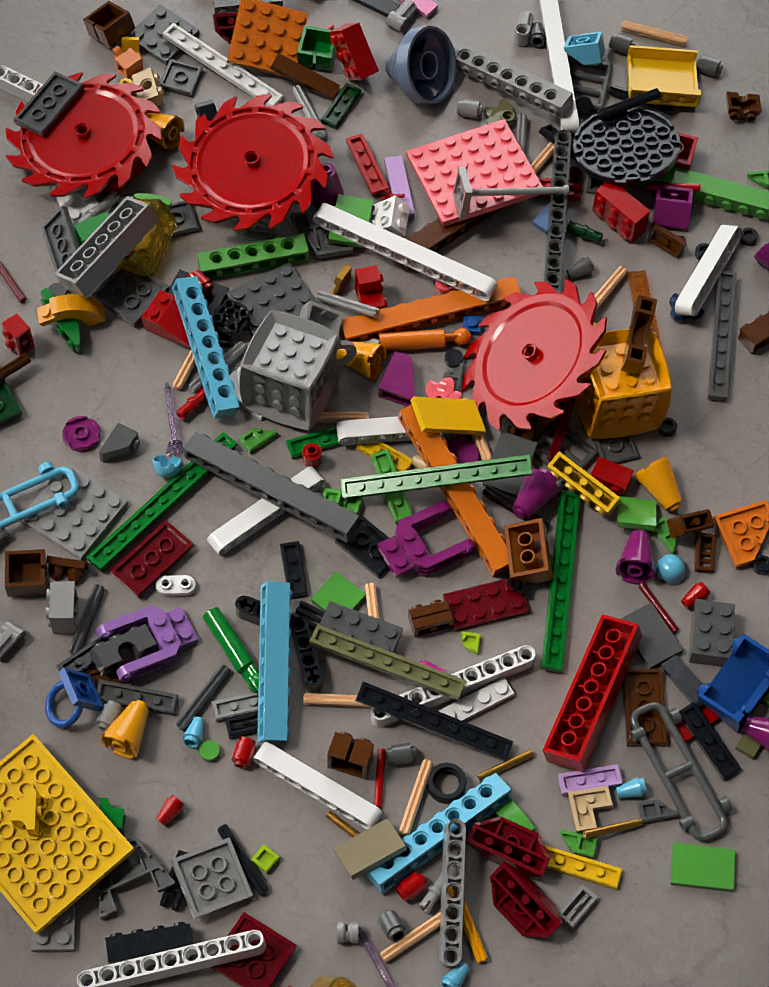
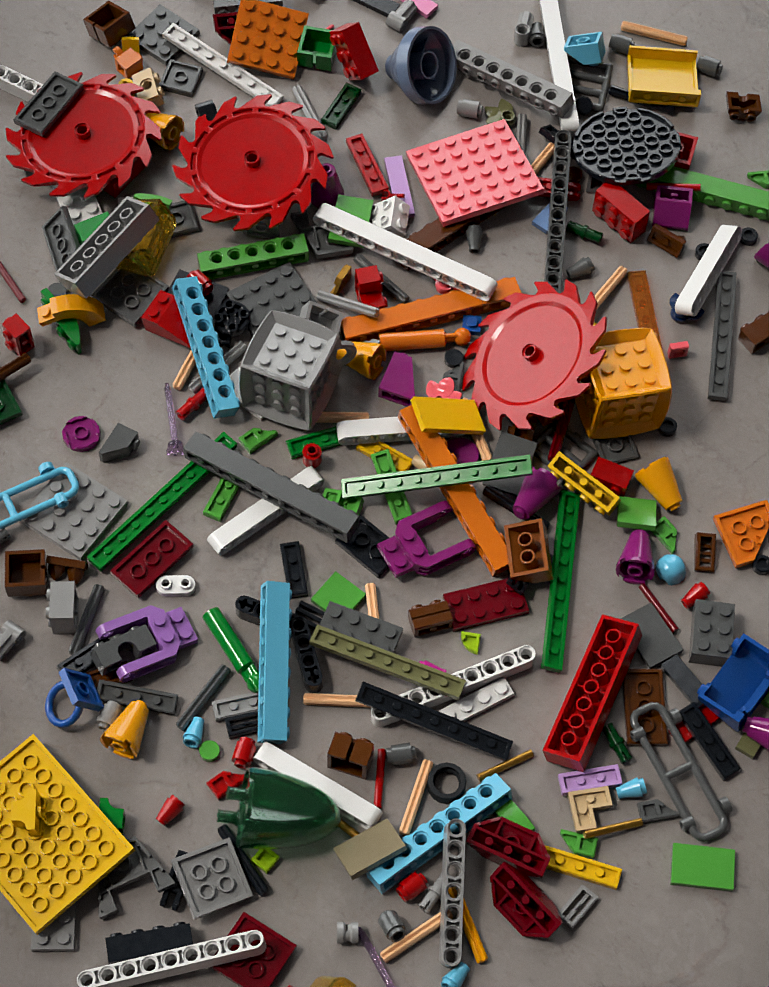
light grey pin [75,191,120,224] -> none
medium azure hair [152,454,183,477] -> none
reddish brown tile [270,53,340,101] -> none
light grey tile [452,167,569,219] -> none
black axle [597,88,661,120] -> none
reddish brown arch [621,295,657,375] -> none
reddish brown brick [667,509,714,539] -> none
none -> bright green tile [203,478,239,522]
none -> red tile [206,771,249,801]
none -> clear green windscreen [216,766,341,850]
none -> dark grey axle [353,253,409,304]
none -> dark grey cone [465,225,483,253]
none -> dark green pin [602,723,633,764]
none -> coral tile [667,341,689,359]

